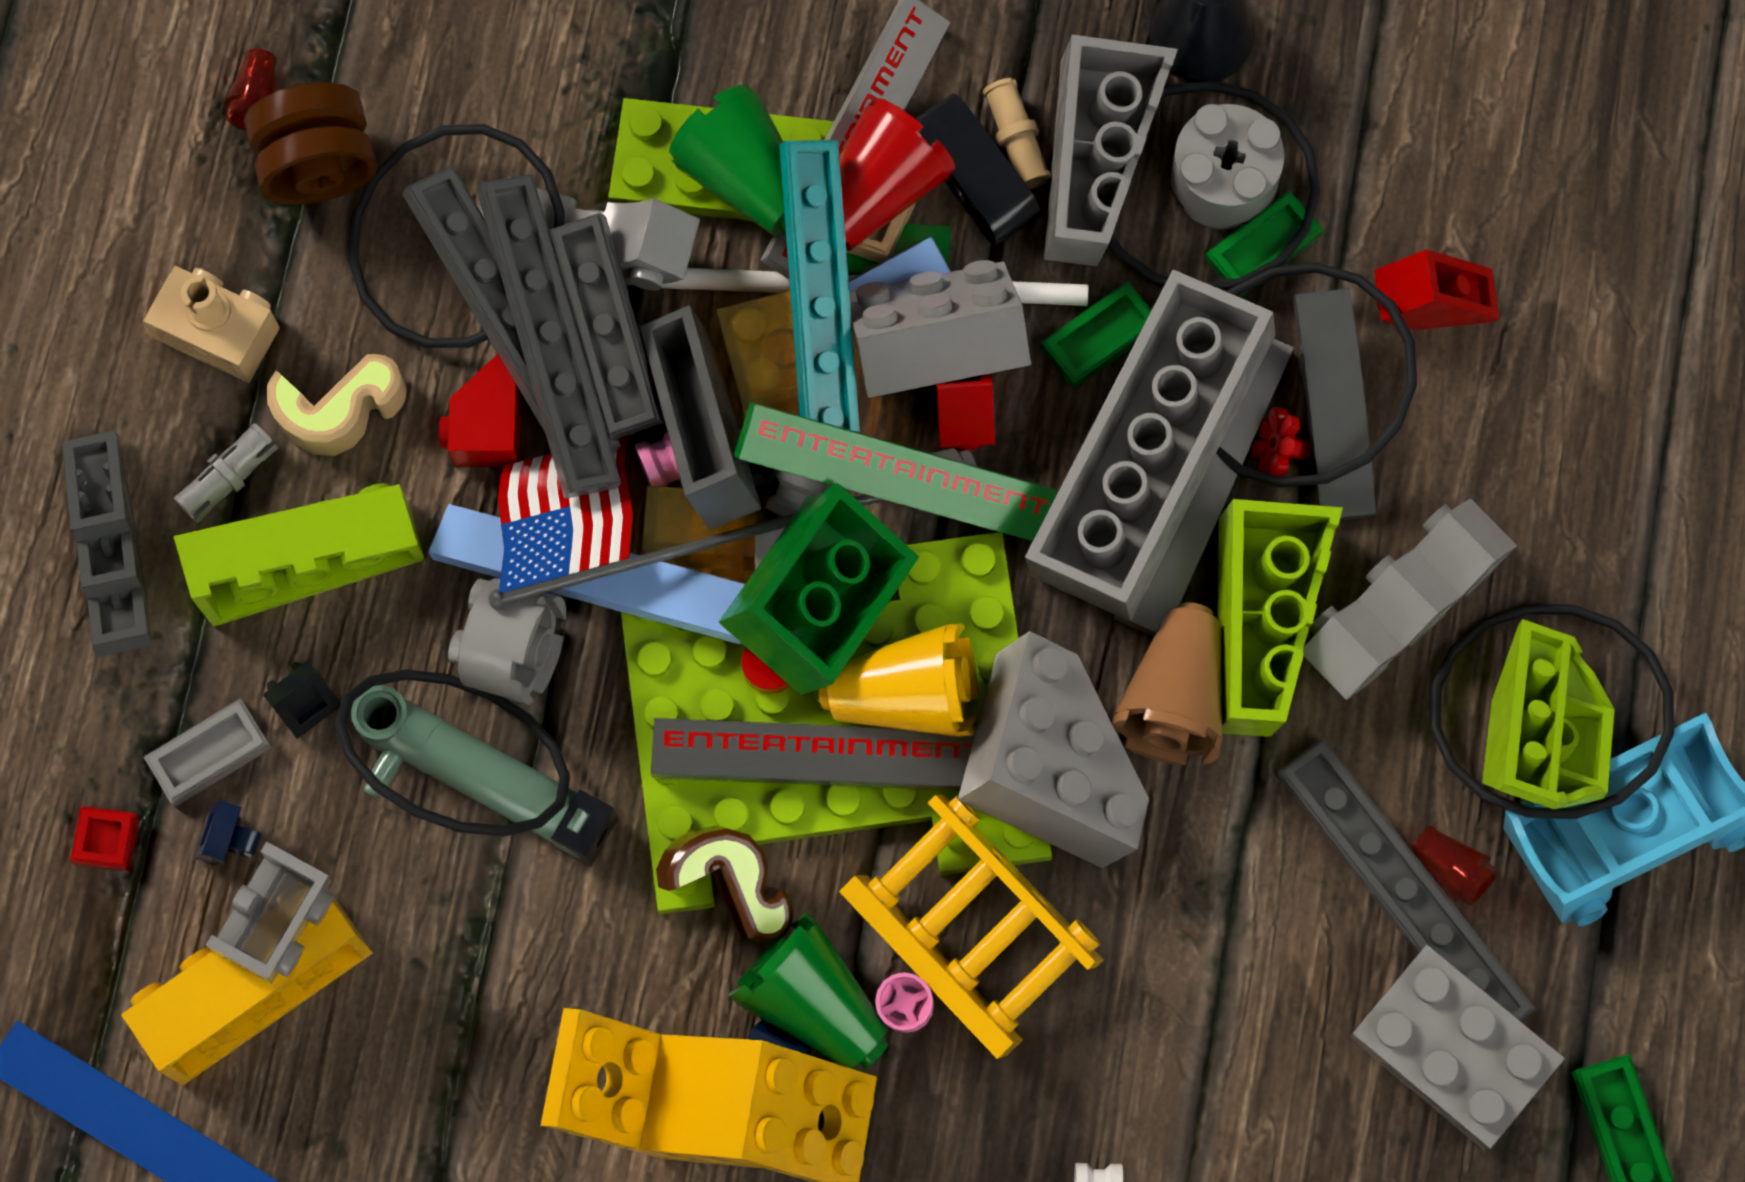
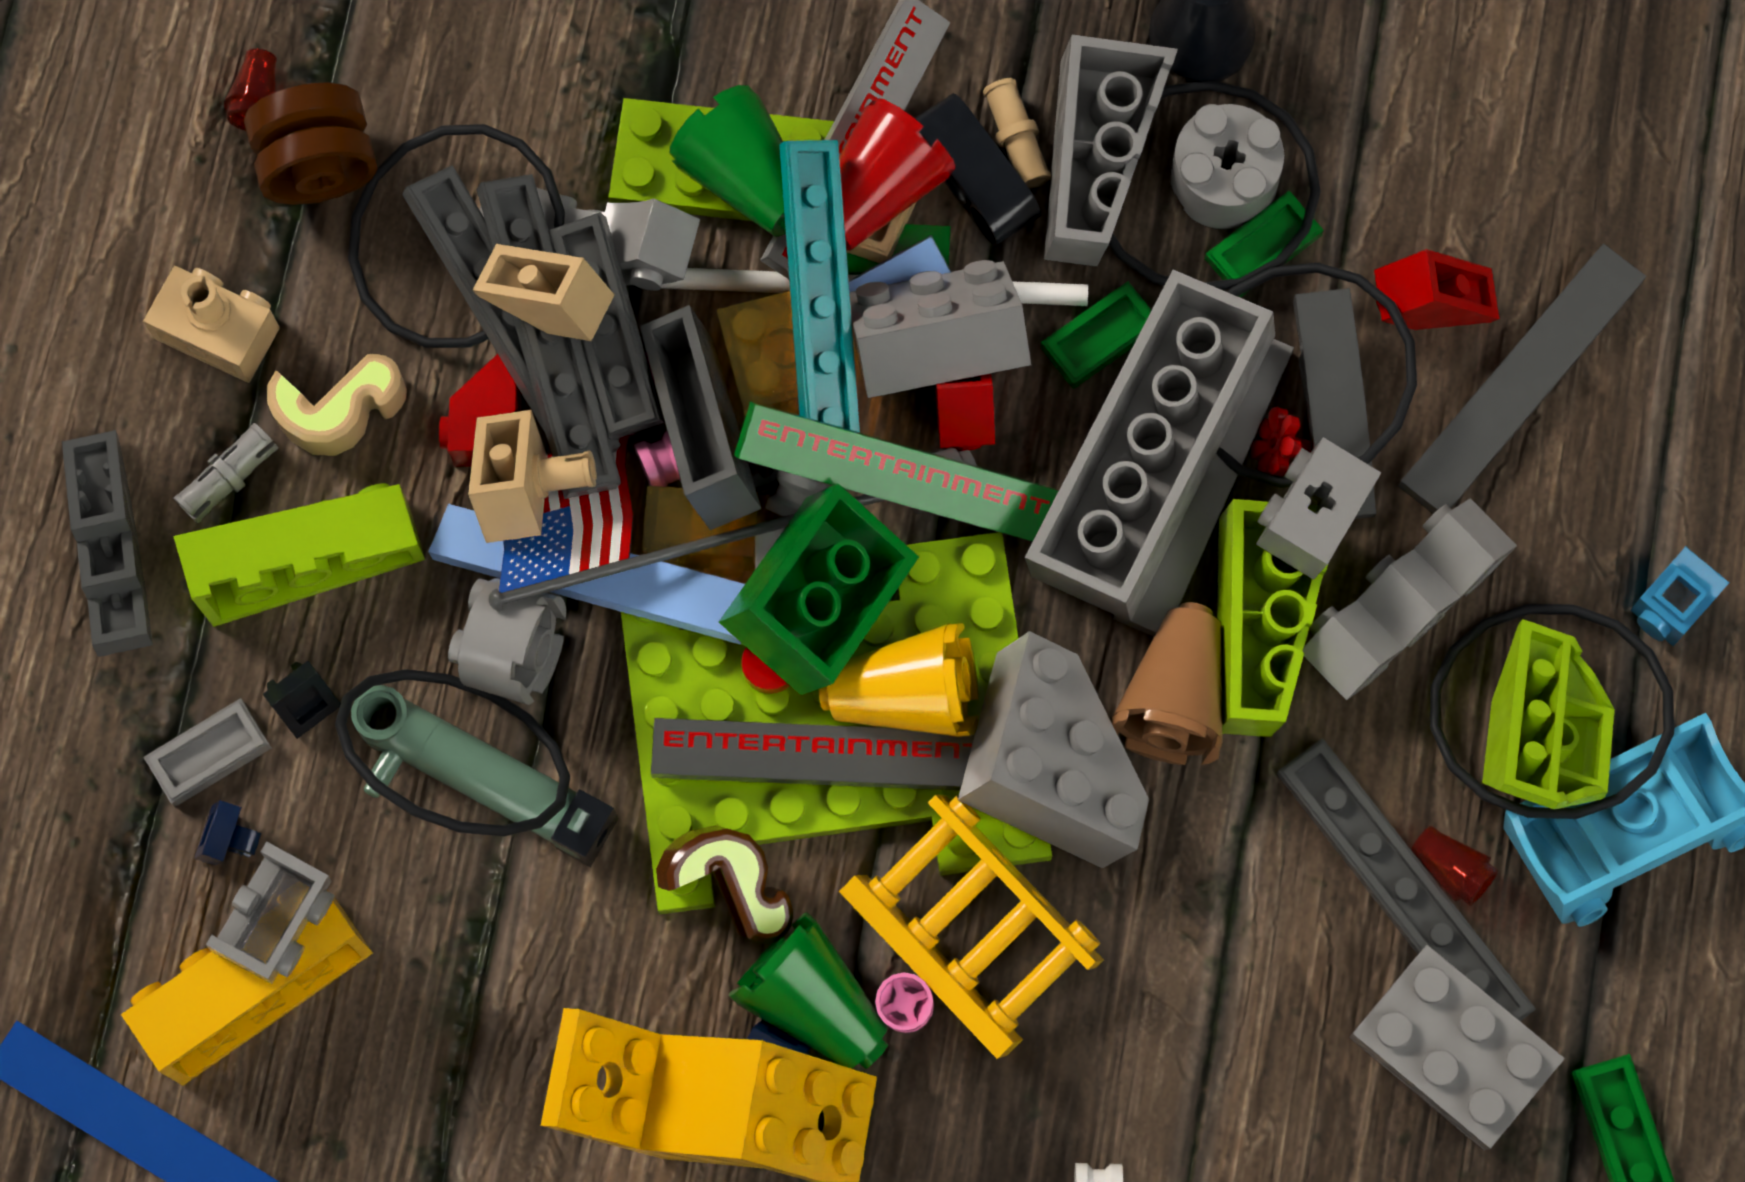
red tile [70,806,140,872] -> none
none -> tan brick [468,410,597,543]
none -> tan slope [473,244,614,341]
none -> light grey brick [1256,437,1381,580]
none -> dark grey tile [1398,243,1647,514]
none -> dark azure window [1630,546,1730,647]

